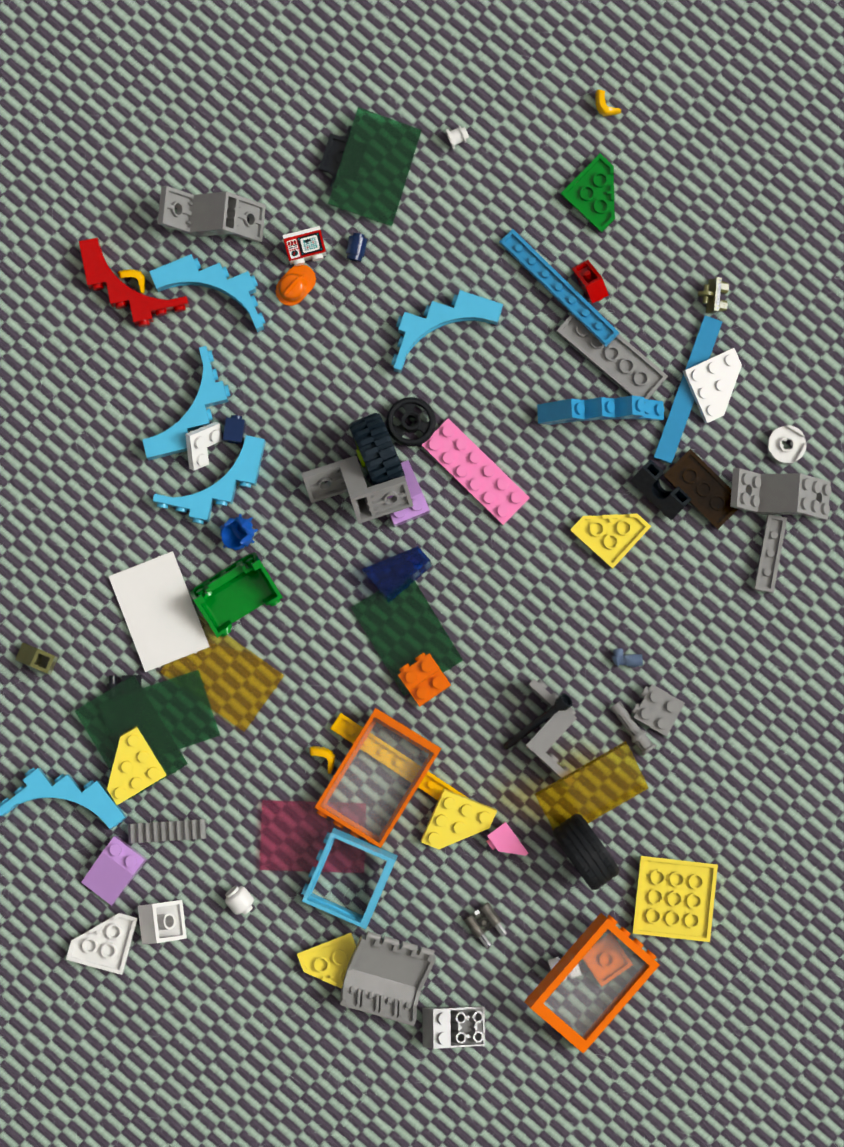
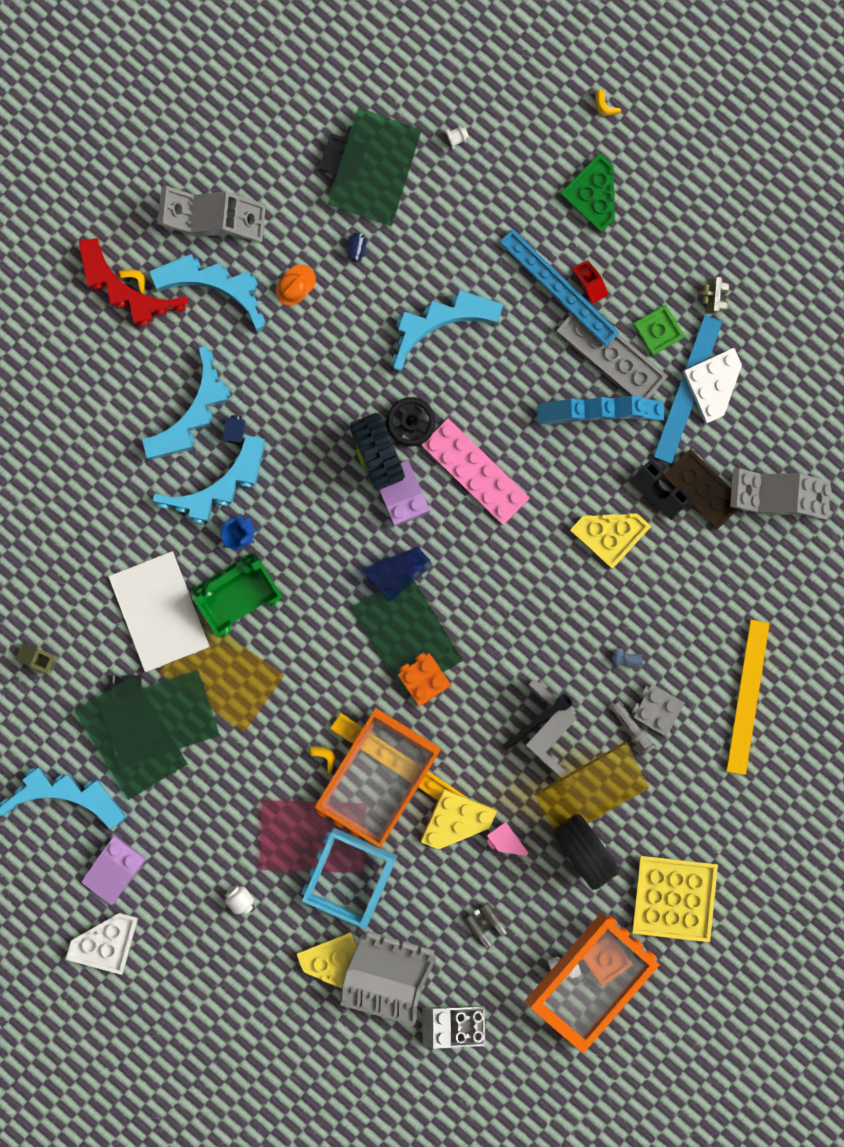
light yellow plate [107,726,167,805] -> none
light grey gear [128,819,207,843] -> none
white slope [138,900,187,945] -> none
white plate [185,422,222,471] -> none
slope [283,226,327,266] -> none
light grey bracket [301,456,413,524] -> none
light grey gear [754,514,787,593] -> none
white plate [768,425,807,464] -> none
none -> bright green tile [633,304,685,357]
none -> yellow tile [726,620,770,775]

